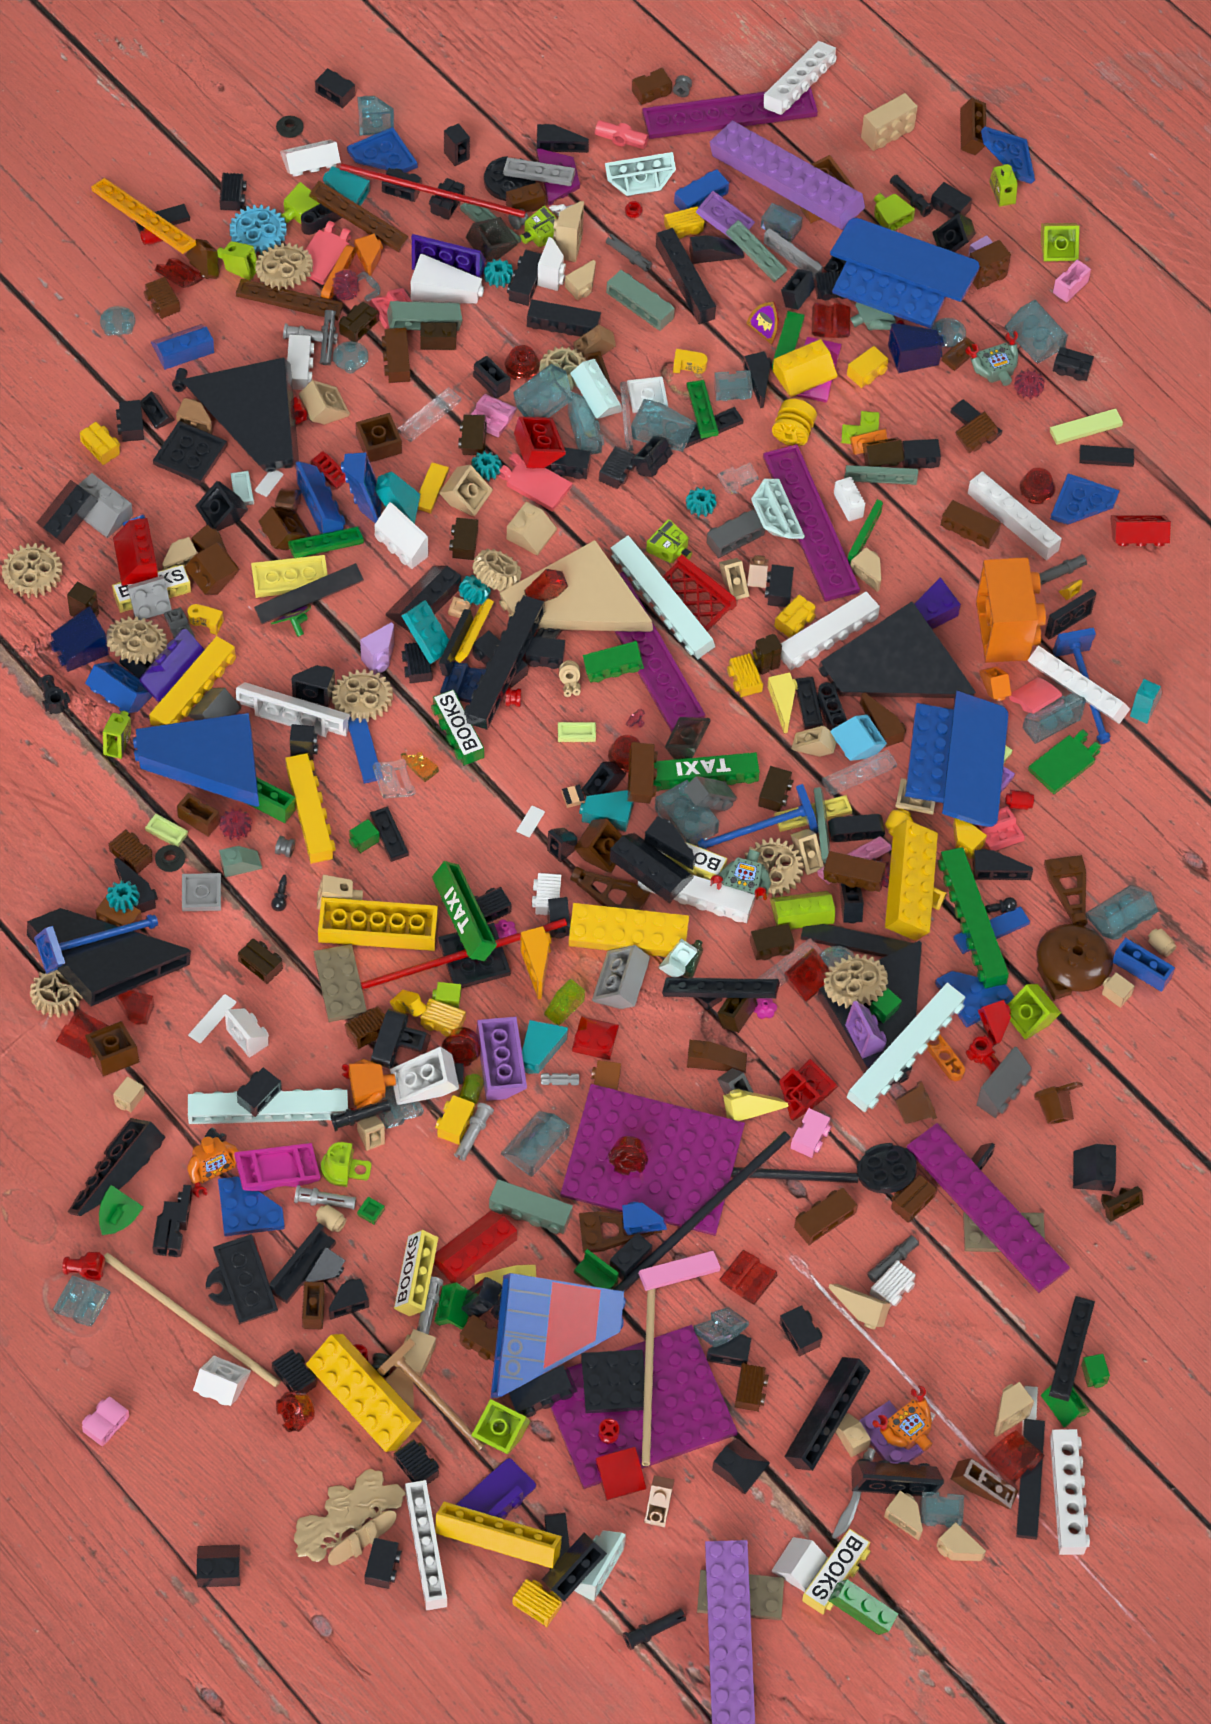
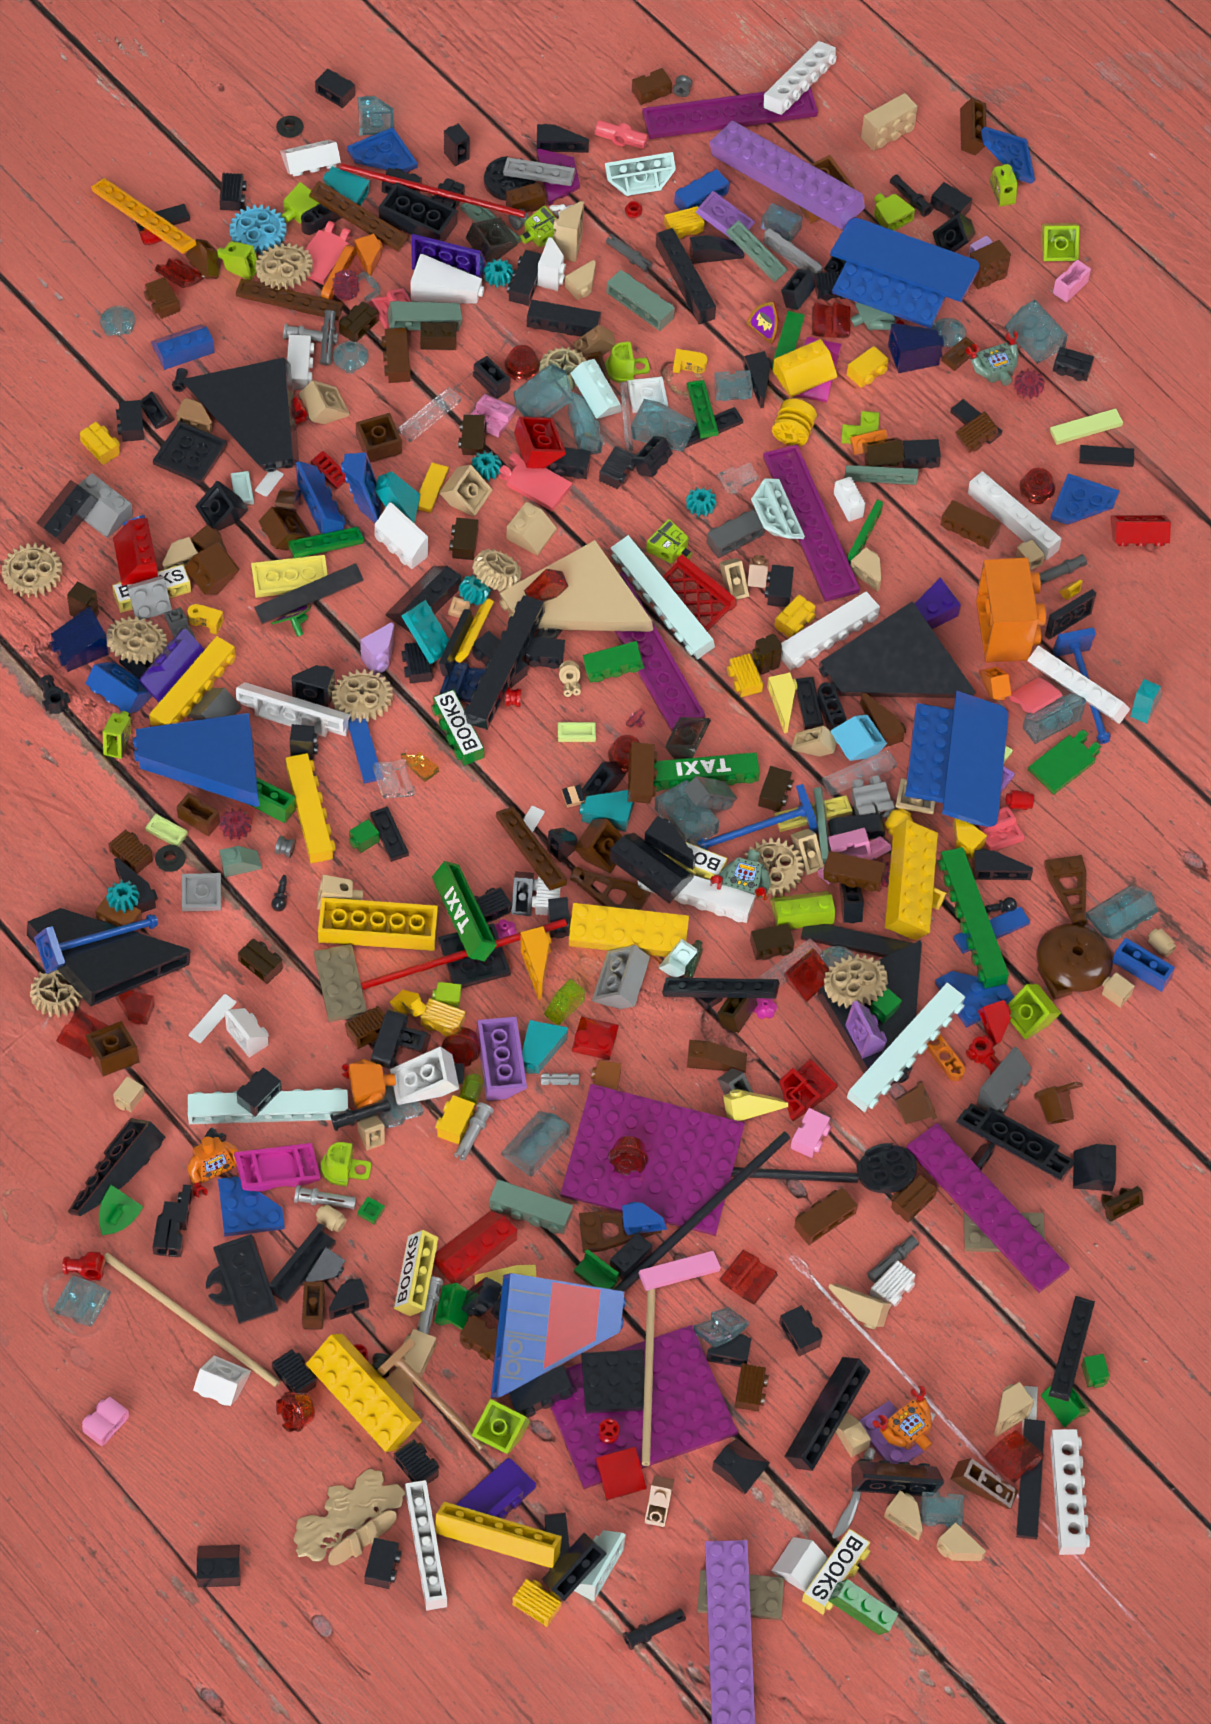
none -> black brick [379,183,457,242]
none -> reddish brown plate [496,806,567,891]
none -> black slope [511,871,534,916]
none -> lime container [605,341,650,383]
none -> bright pink brick [828,828,872,858]
none -> light grey hips [851,776,895,818]
none -> black slope [956,1103,1075,1182]
none -> tan brick [1015,540,1045,572]

